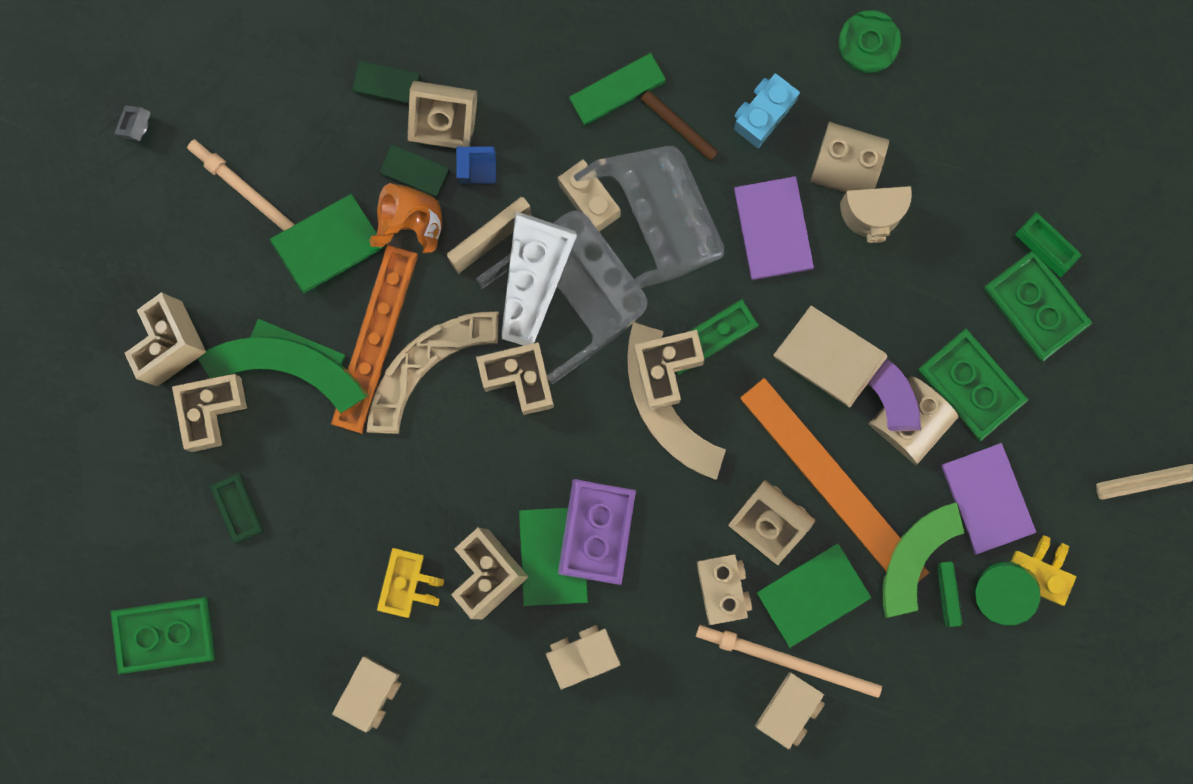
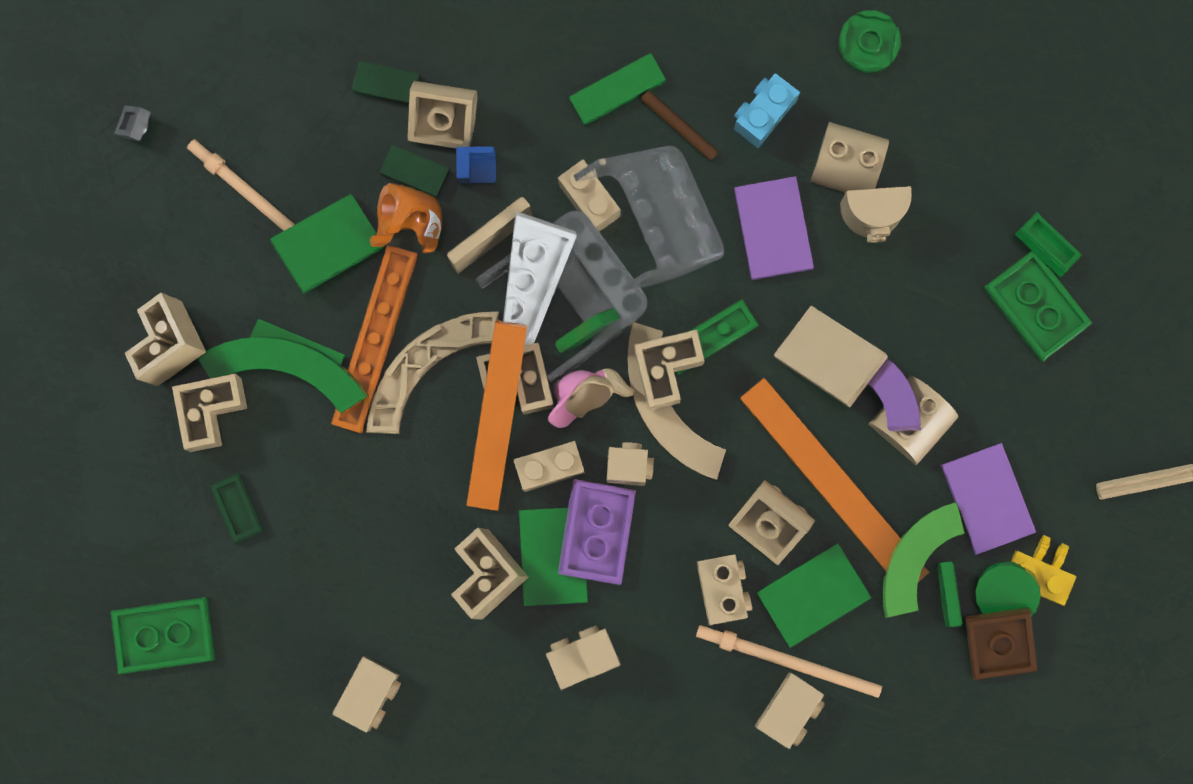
yellow hinge [377,548,444,618] -> none
green tile [917,329,1028,442] -> none
none -> orange tile [467,320,527,511]
none -> tan brick [514,441,585,492]
none -> tan hair [548,368,636,428]
none -> green tile [555,308,620,353]
none -> tan brick [607,443,654,486]
none -> reddish brown tile [965,607,1038,680]

